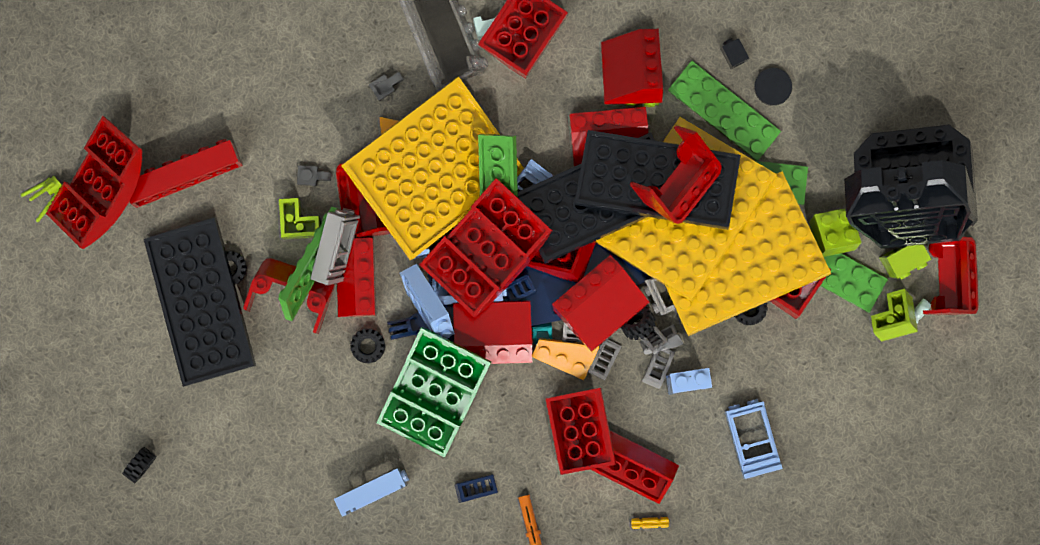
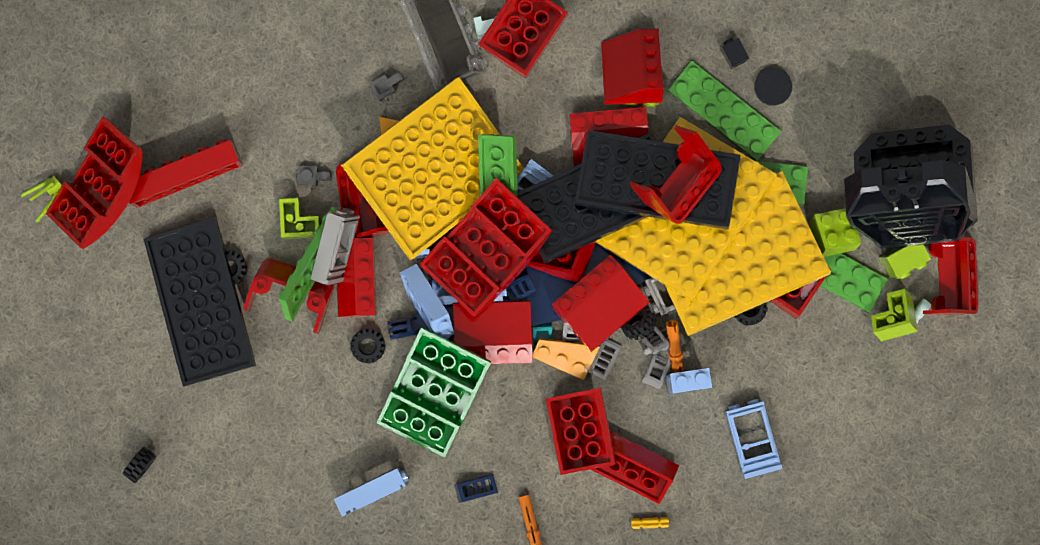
none -> orange pin [666,320,684,373]

